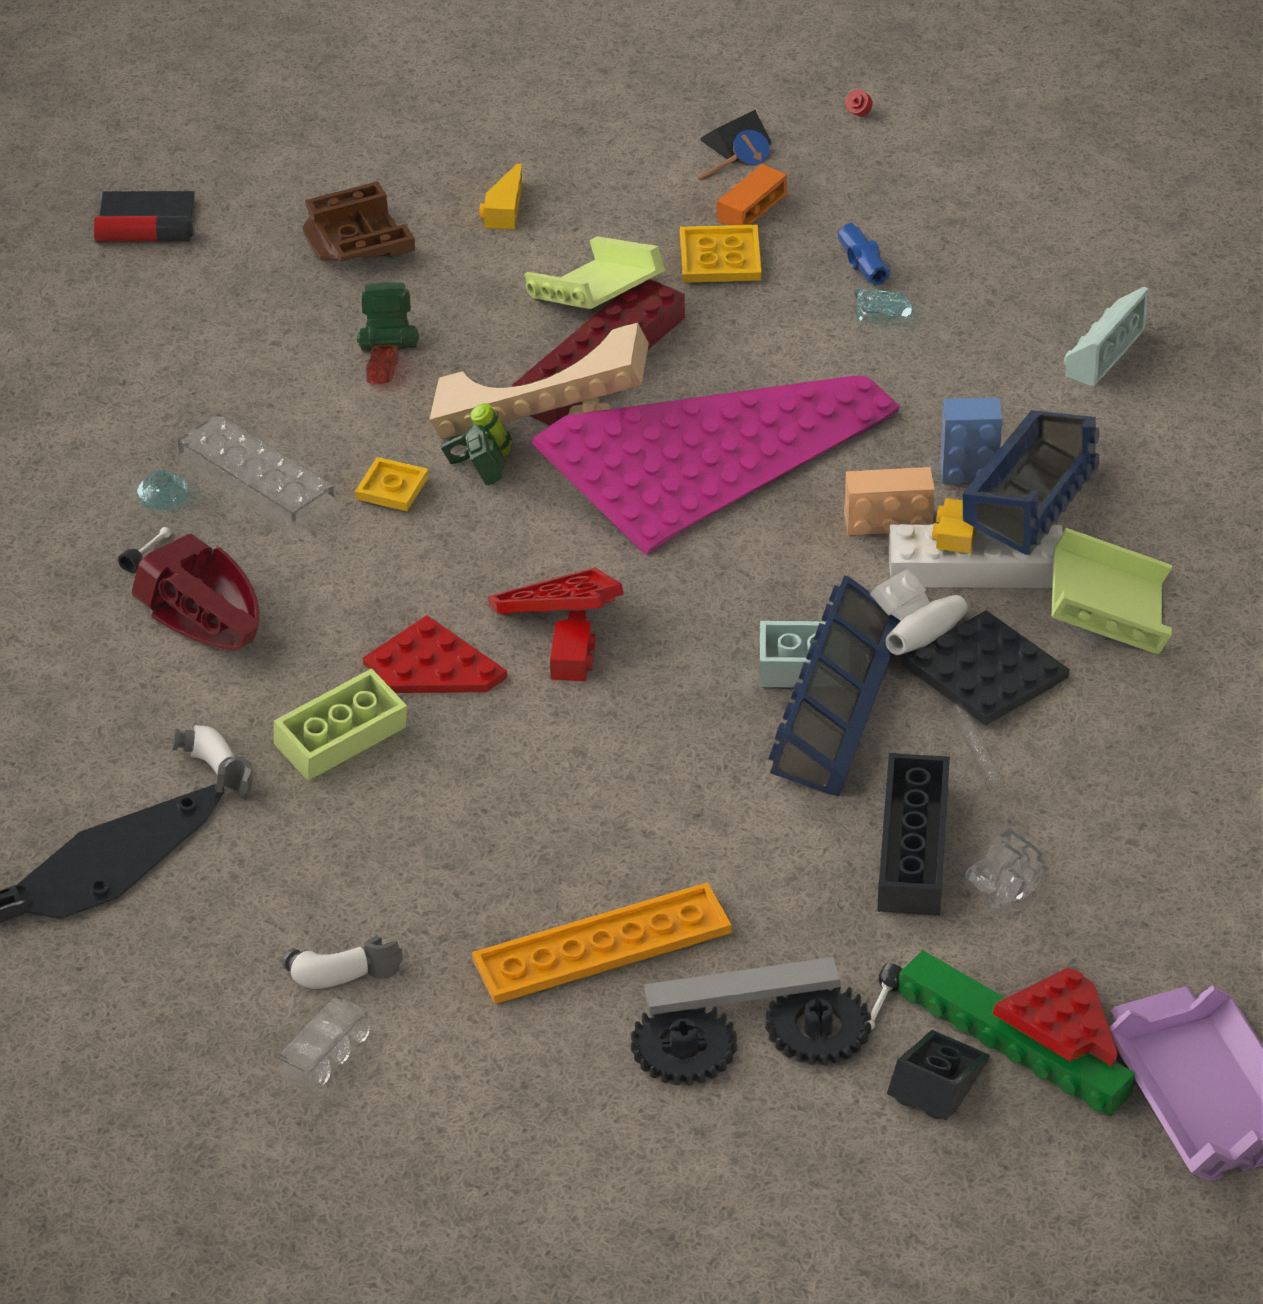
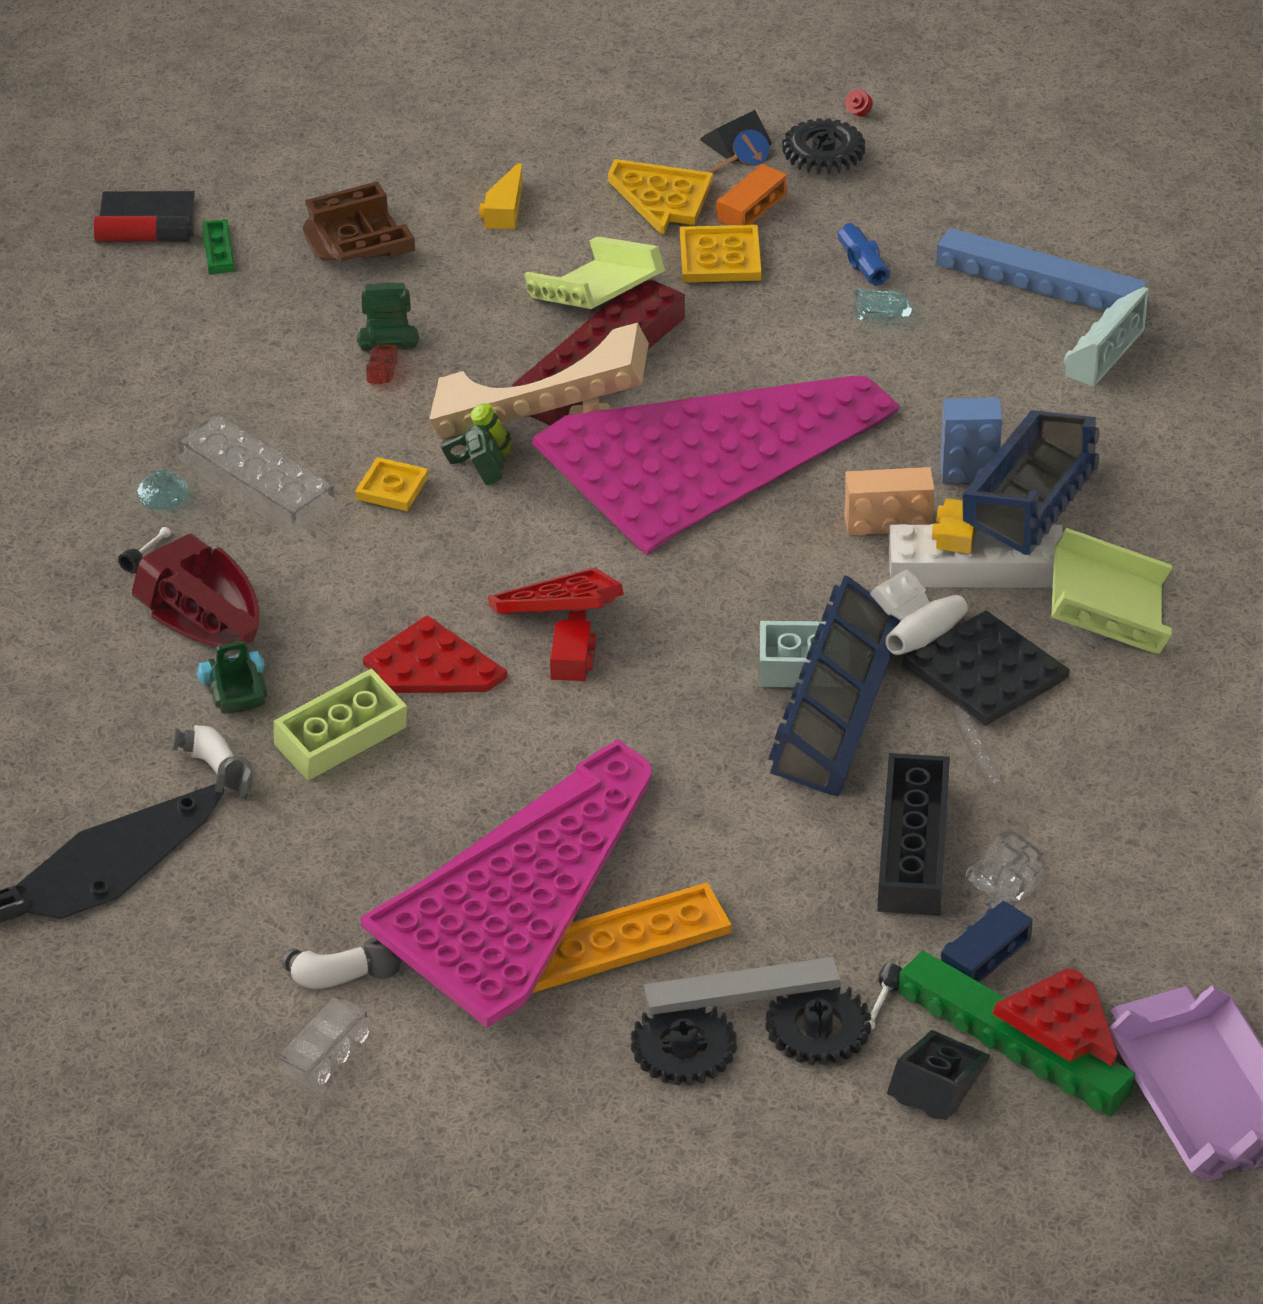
none -> dark green piece [197,641,267,713]
none -> green tile [202,219,235,275]
none -> dark pink wing [360,739,651,1028]
none -> yellow wing [608,159,713,234]
none -> black gear [782,118,865,175]
none -> medium blue brick [936,228,1147,311]
none -> dark blue brick [940,900,1033,983]

